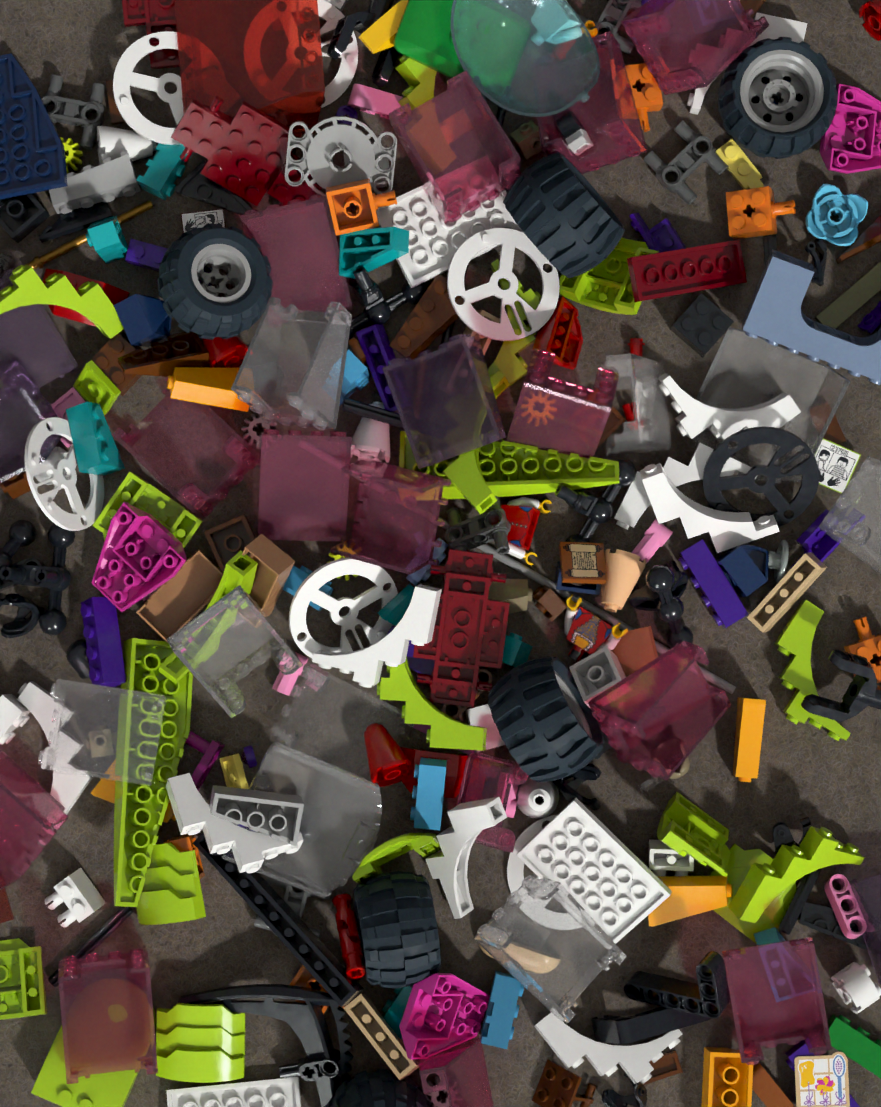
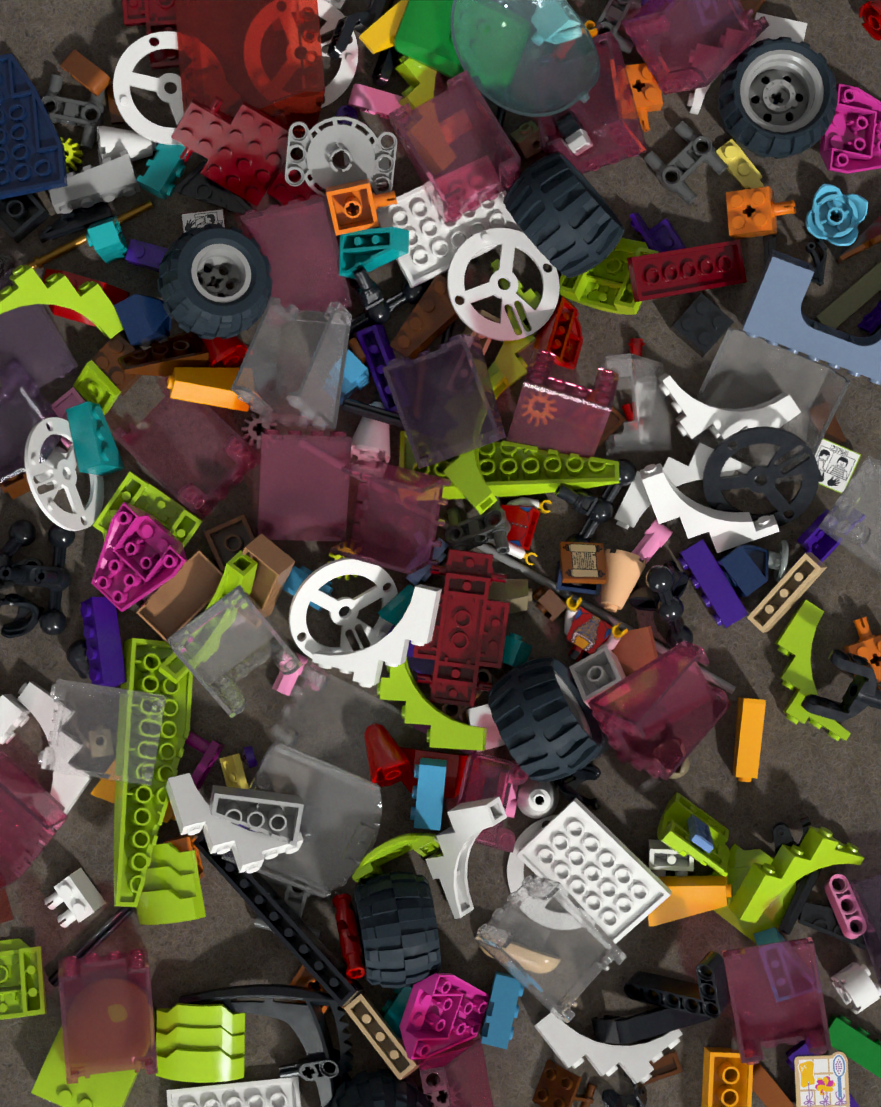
none -> dark orange beam [60,49,112,97]
none -> medium blue tile [687,815,714,853]

